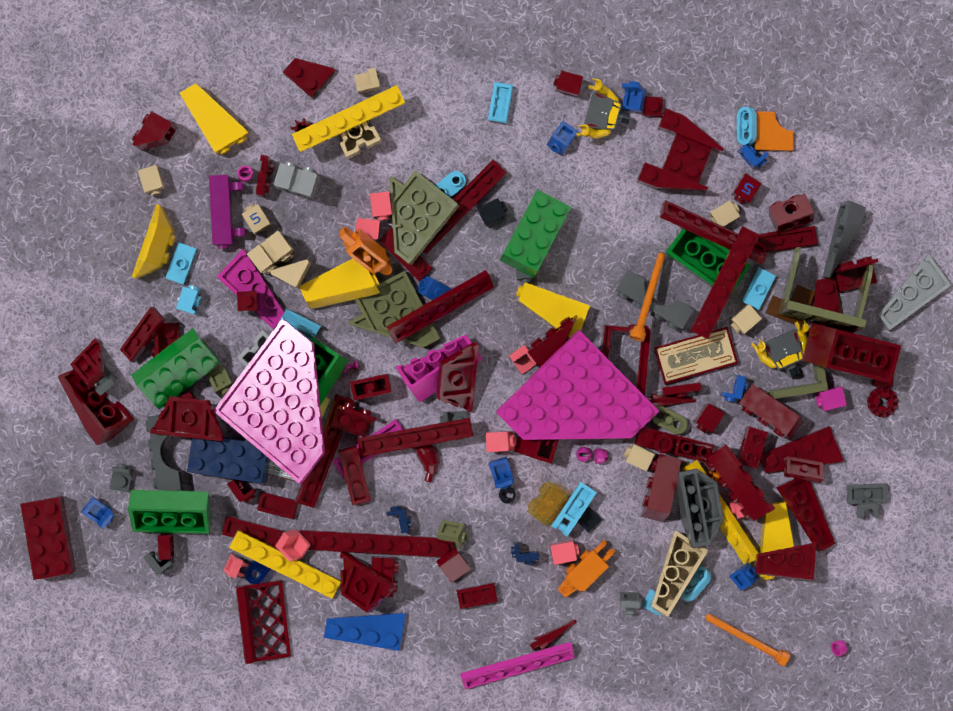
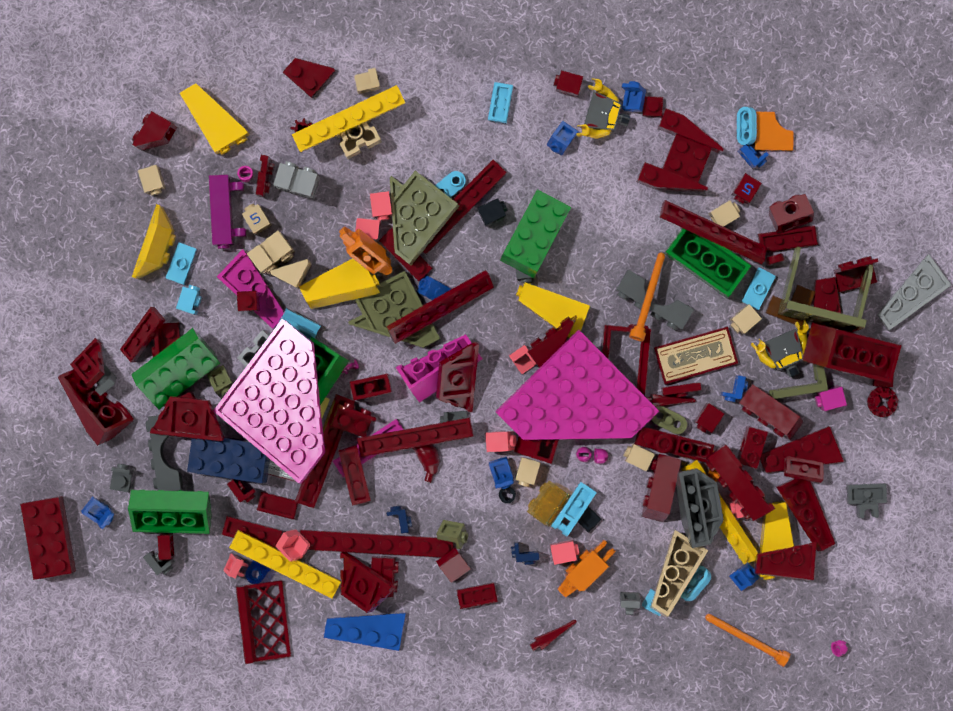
dark pink tile [460,642,575,689] -> none
dark red plate [690,226,760,339] -> none
dark grey wedge [822,200,867,278] -> none
none -> tan brick [515,457,540,487]
none -> dark red tile [765,253,785,266]

